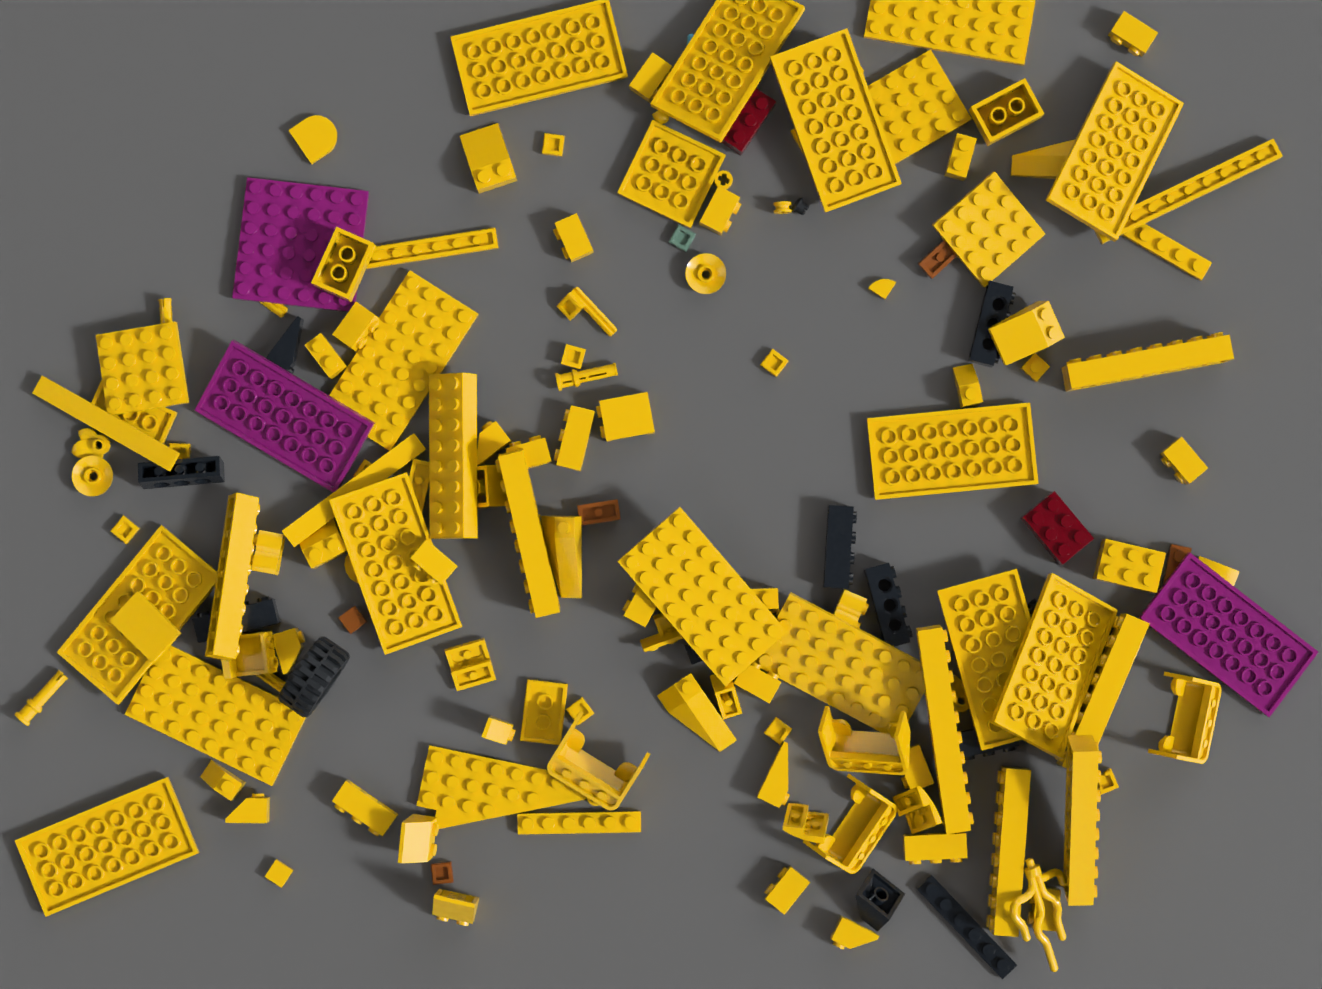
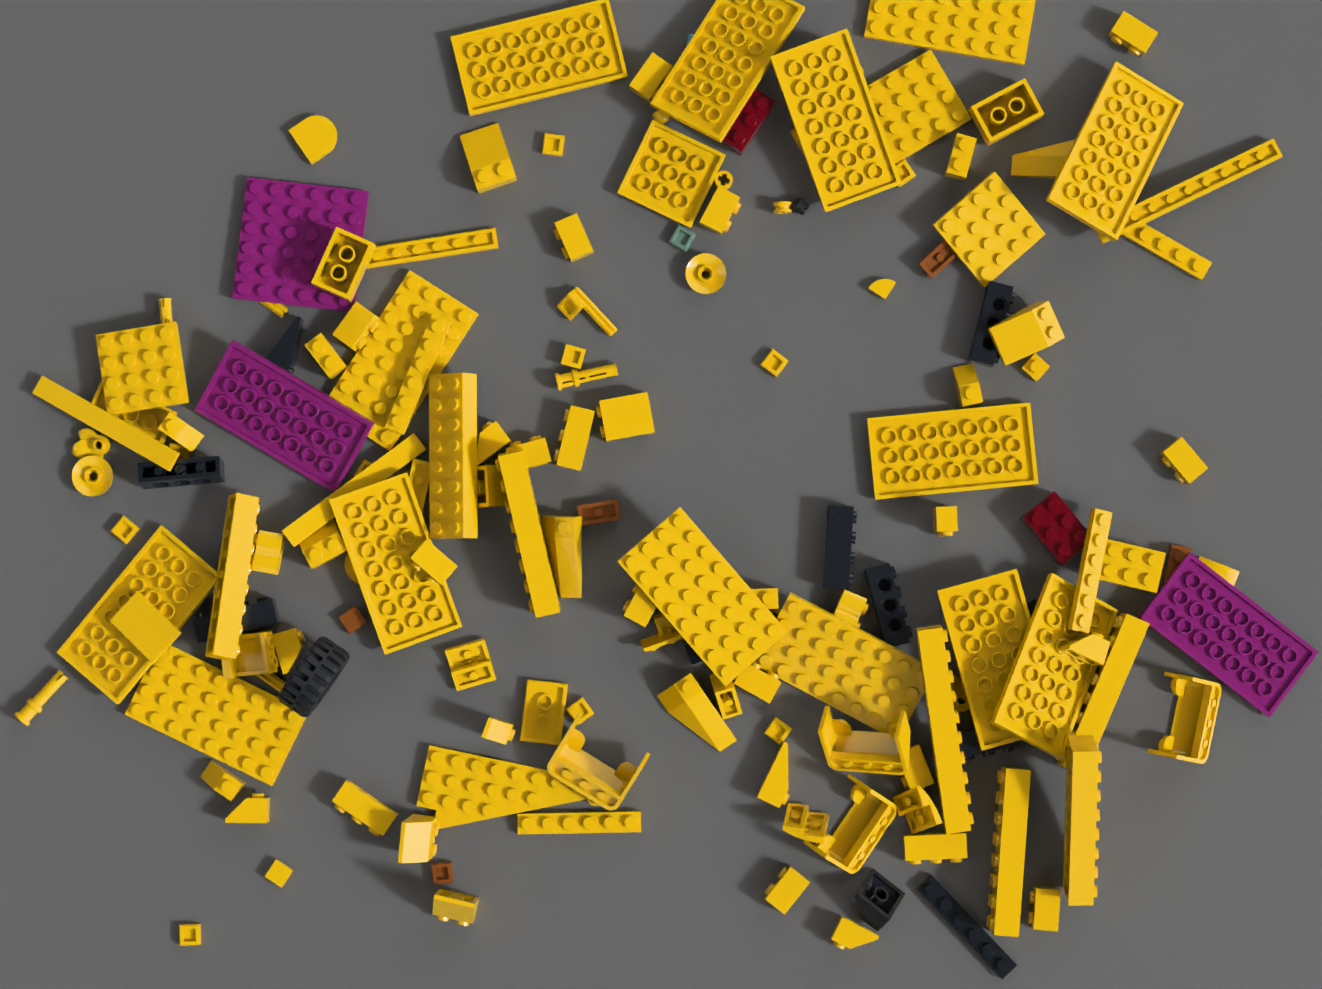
yellow plate [15,777,199,917] -> none
yellow plant [1010,858,1067,972] -> none
yellow brick [1061,332,1234,392] -> none
yellow tile [1097,768,1119,795] -> none
none -> yellow slope [158,412,204,452]
none -> yellow tile [179,924,201,946]
none -> yellow plate [385,314,452,435]
none -> yellow tile [895,159,916,188]
none -> yellow brick [932,506,958,537]
none -> yellow slope [1059,633,1110,667]
none -> yellow plate [1068,508,1112,634]

